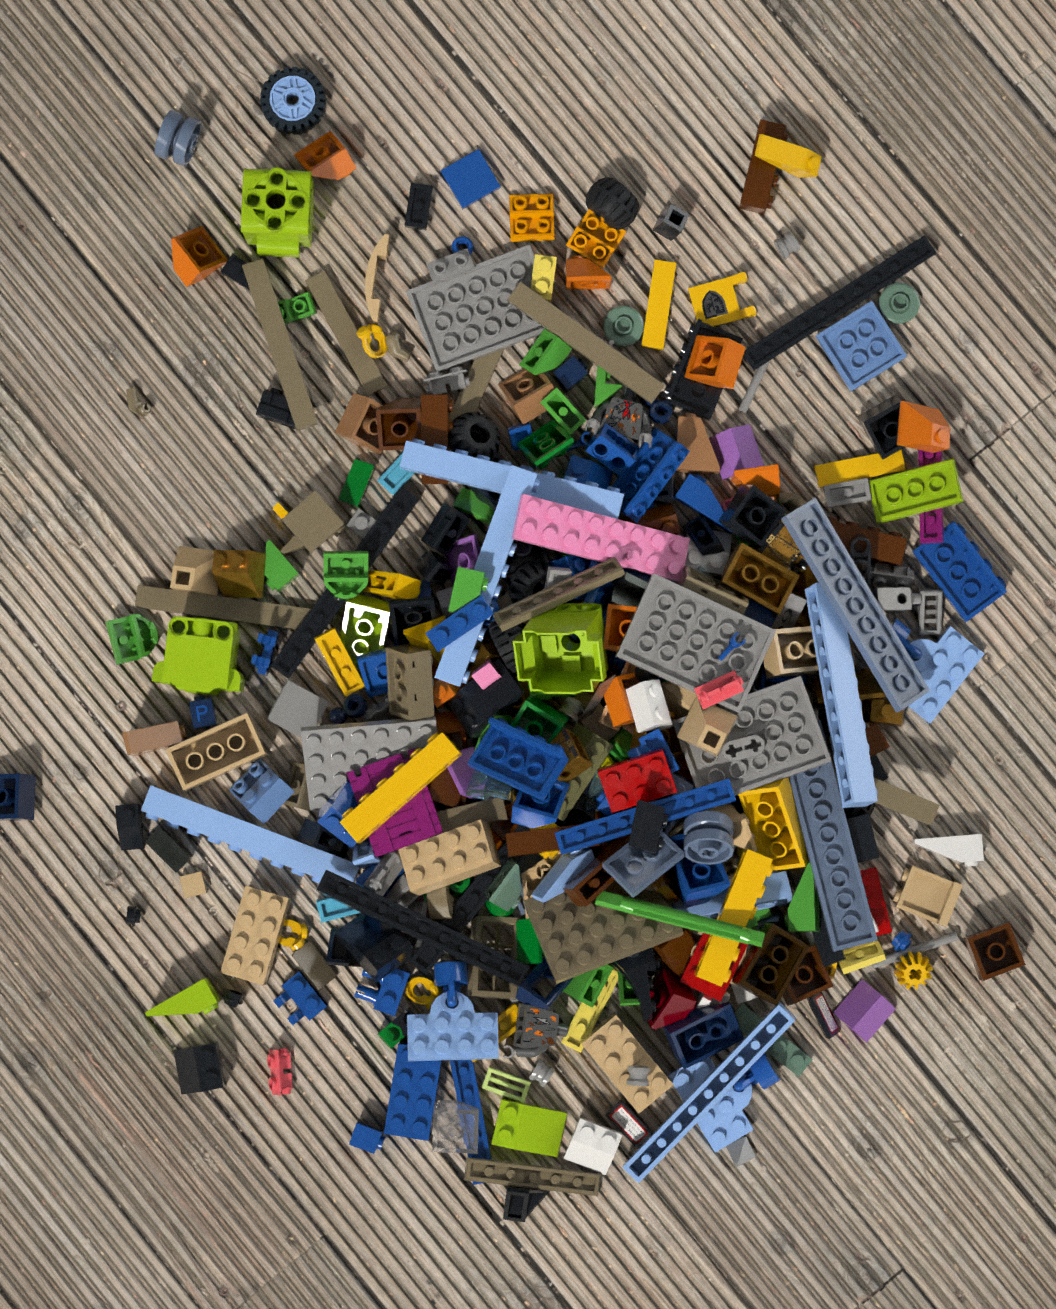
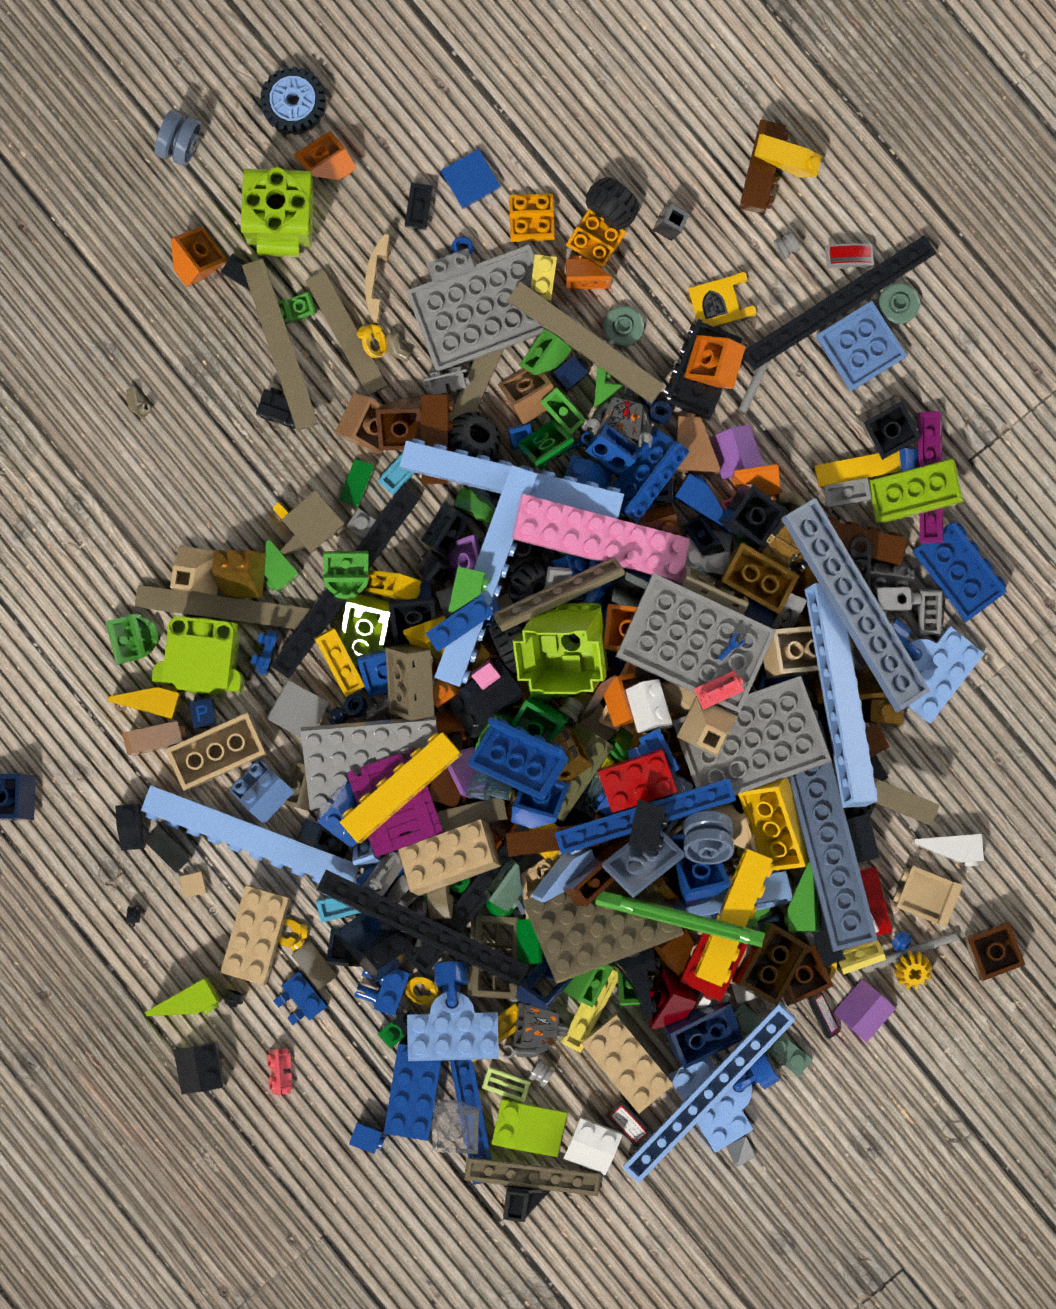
light grey wheel [626,1065,650,1086] -> none
yellow tile [641,260,676,350] -> none
light grey beam [722,735,765,762] -> none
orange slope [897,401,951,453] -> none
none -> yellow slope [107,685,182,720]
none -> slope [825,243,874,269]
none -> blue tile [899,448,919,472]

